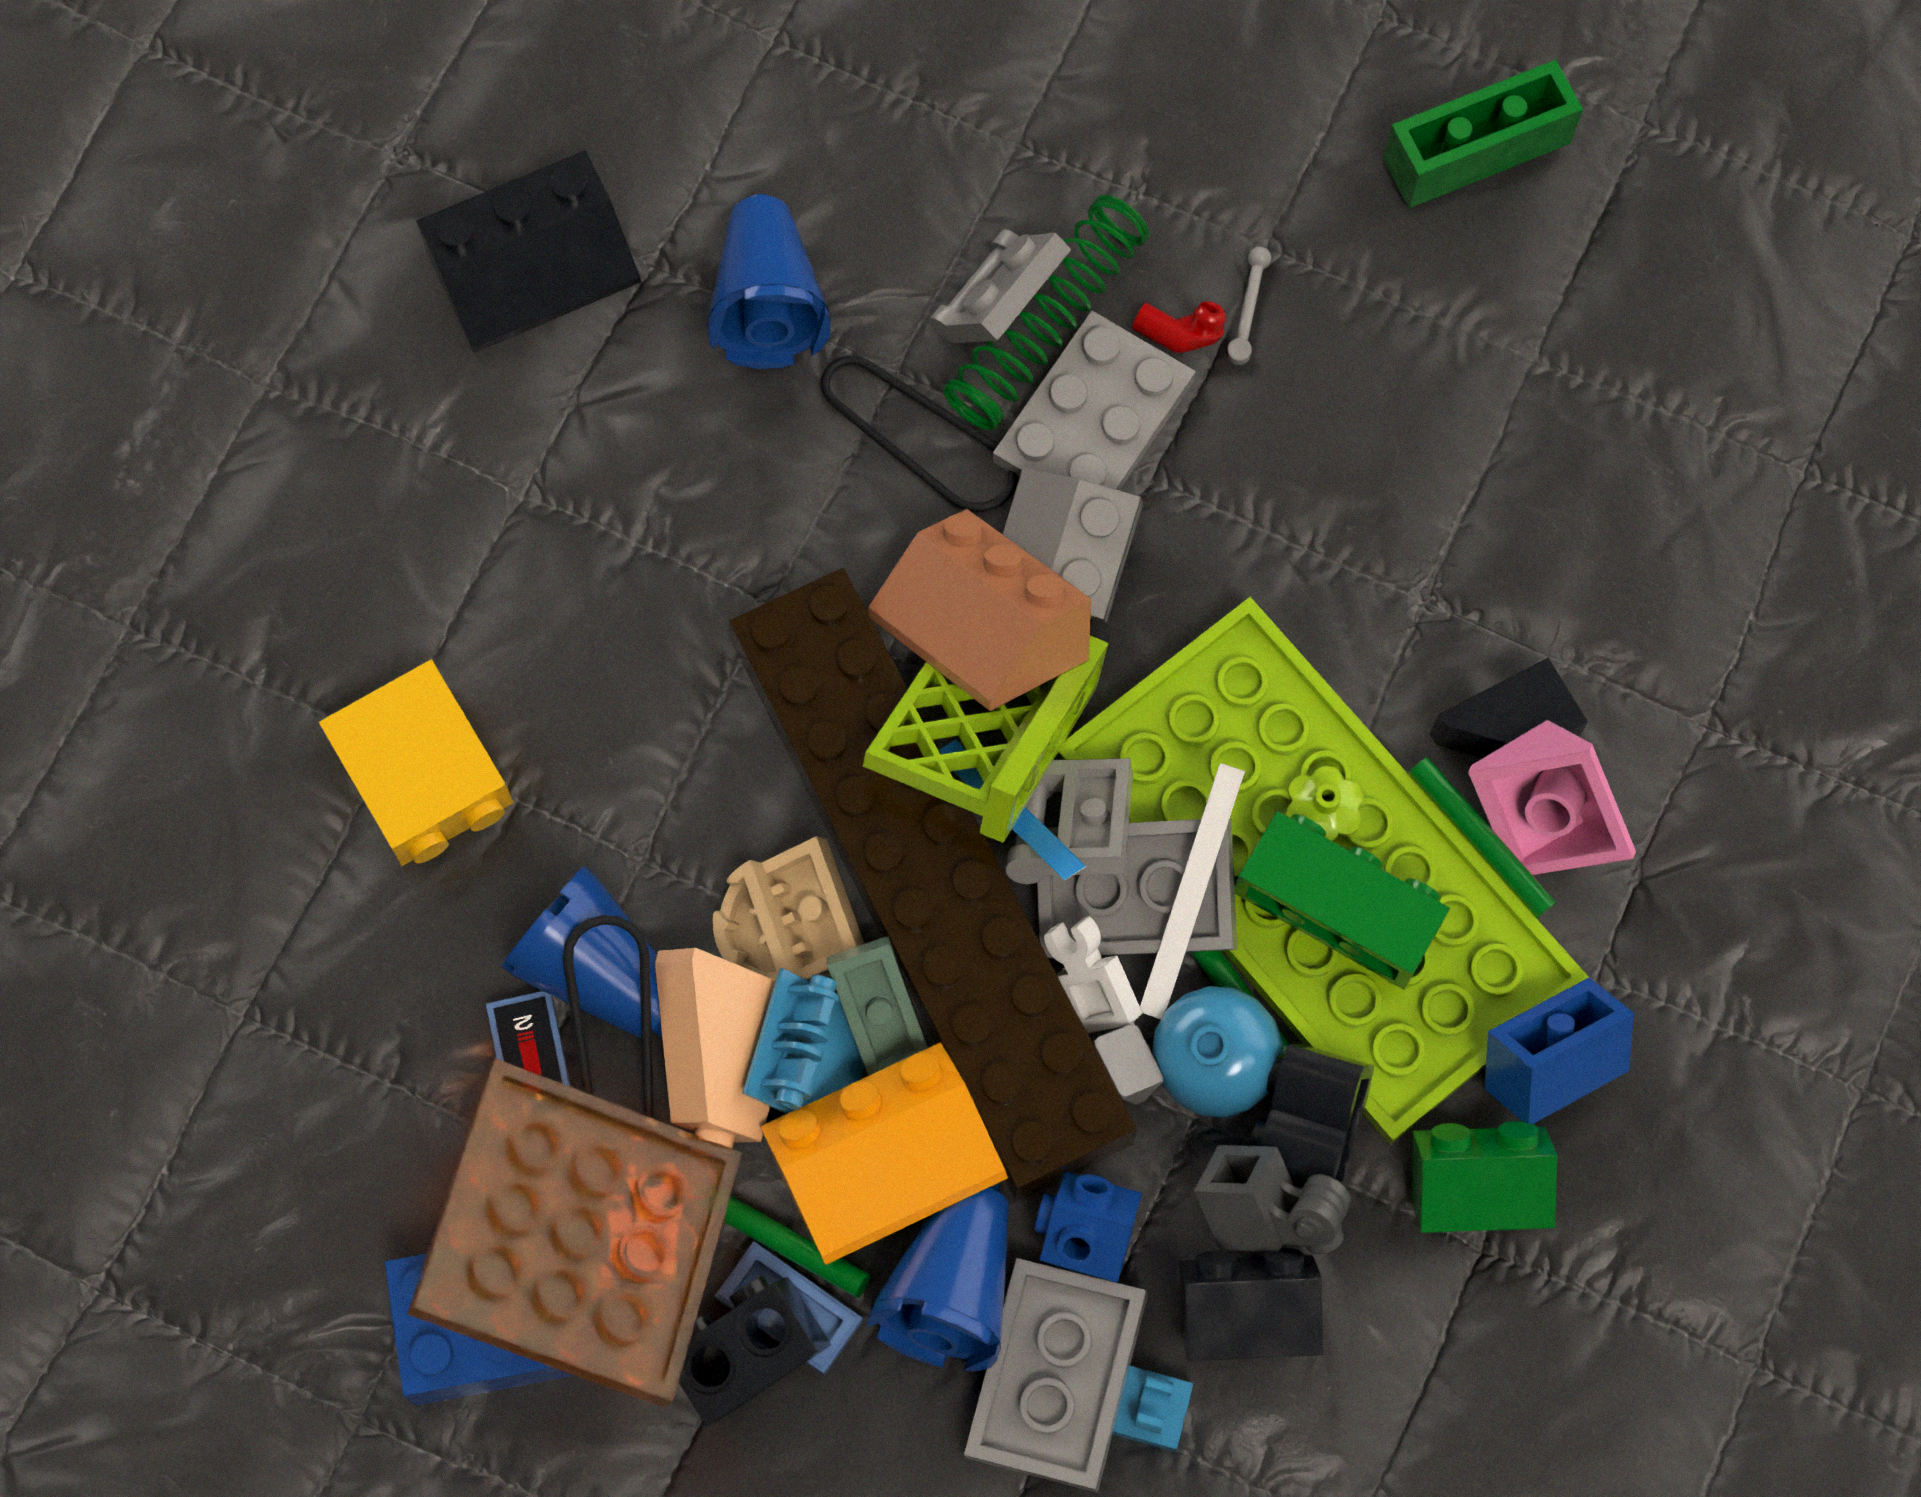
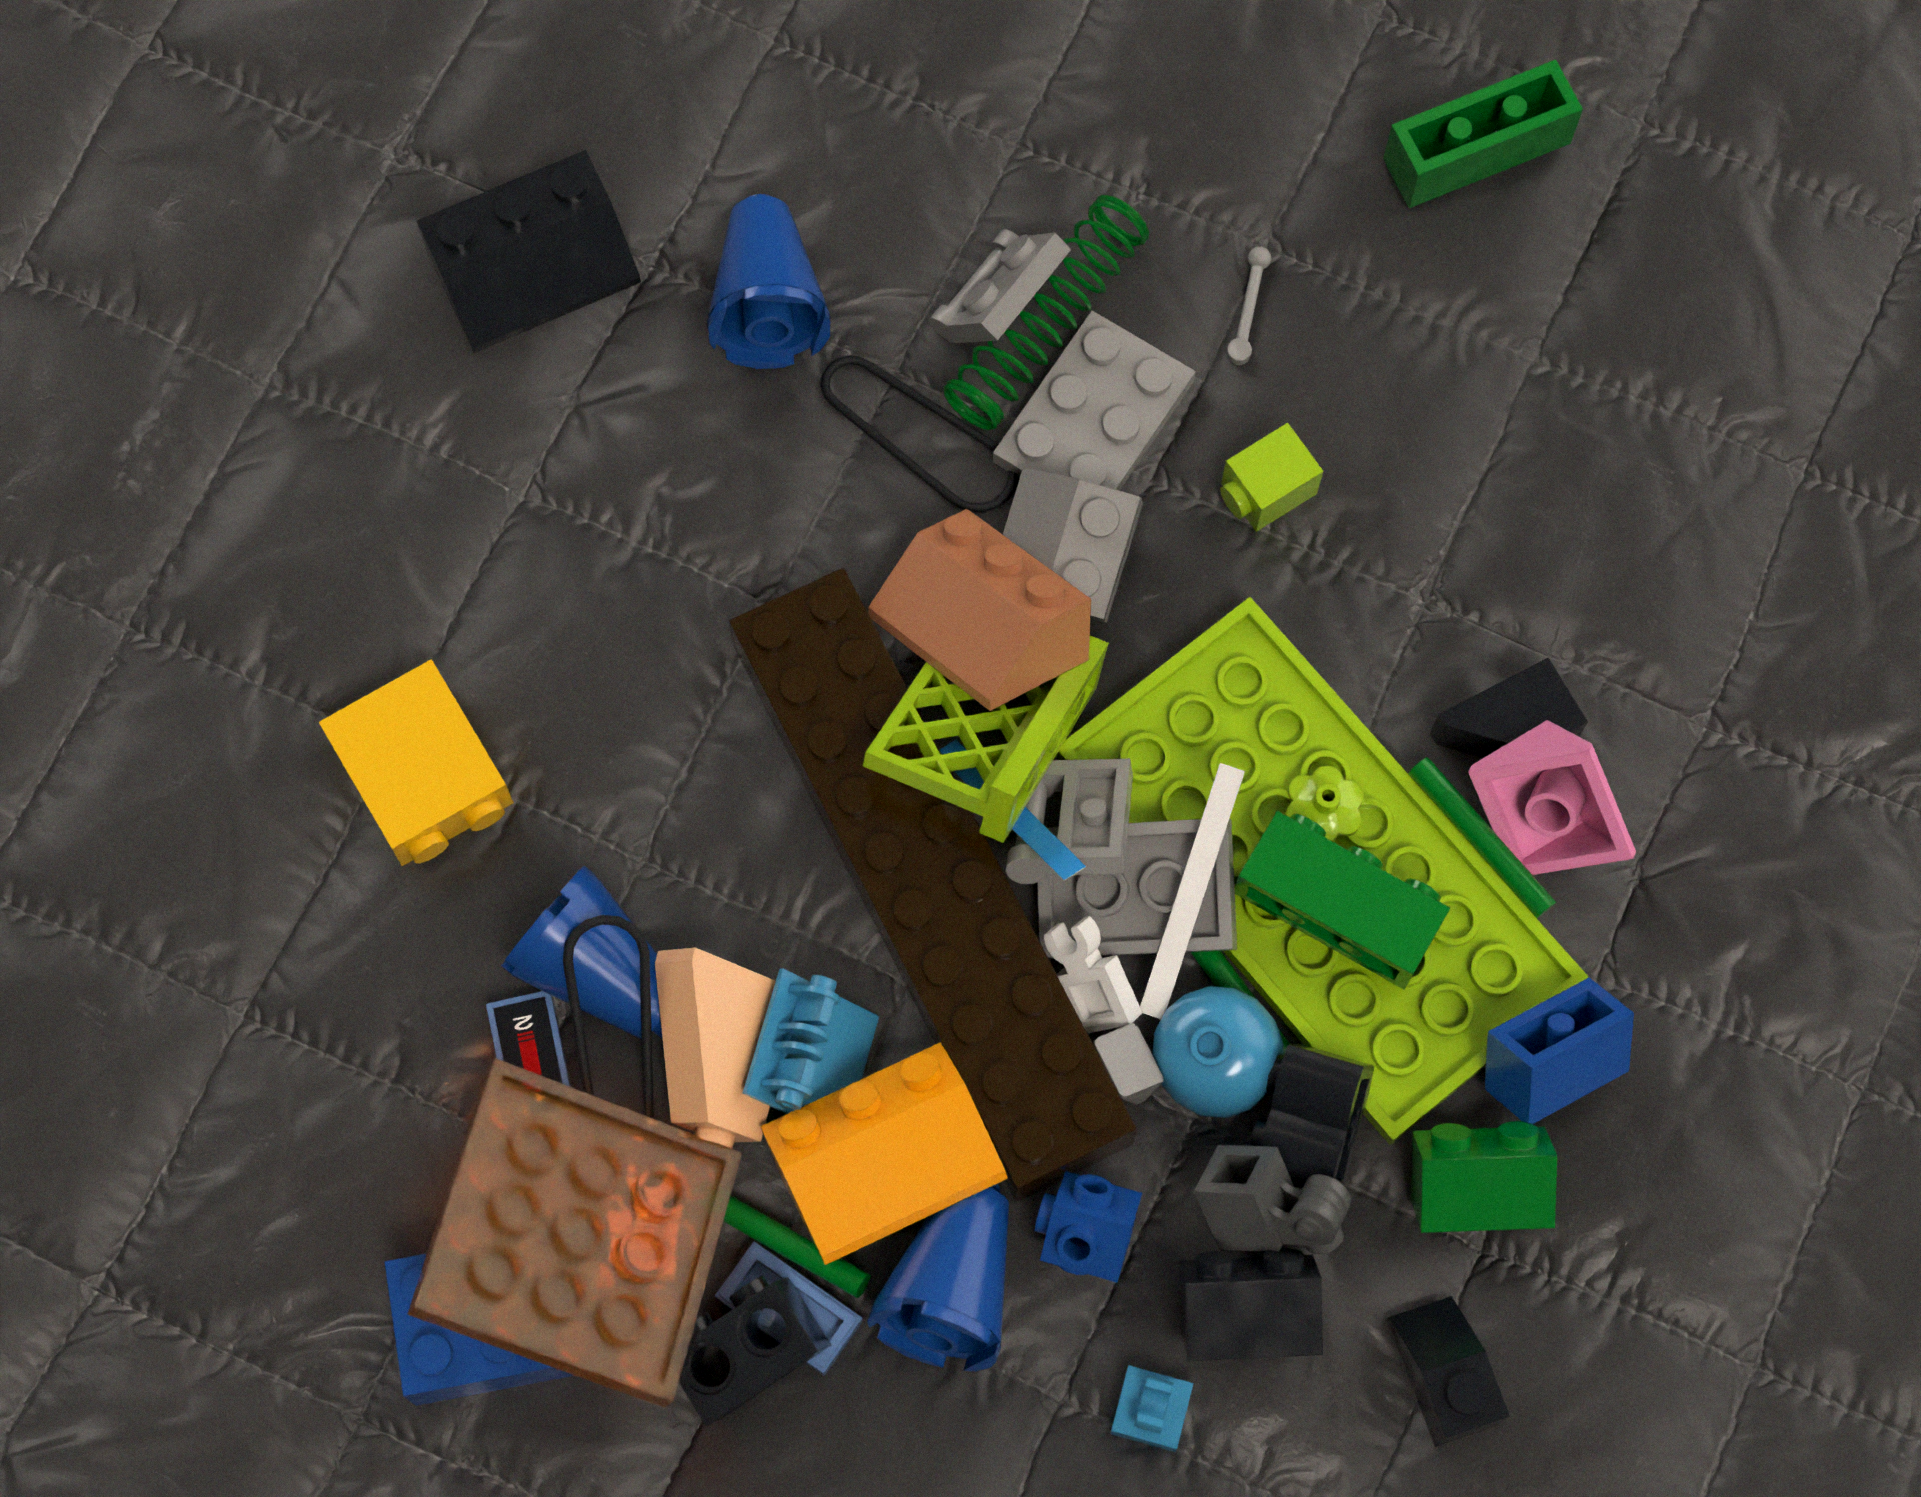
tan slope [713,836,865,981] -> none
sand green plate [827,936,929,1076] -> none
light grey plate [964,1258,1148,1493] -> none
red arm [1132,301,1227,354] -> none
none -> lime brick [1220,423,1324,532]
none -> black slope [1388,1296,1510,1447]

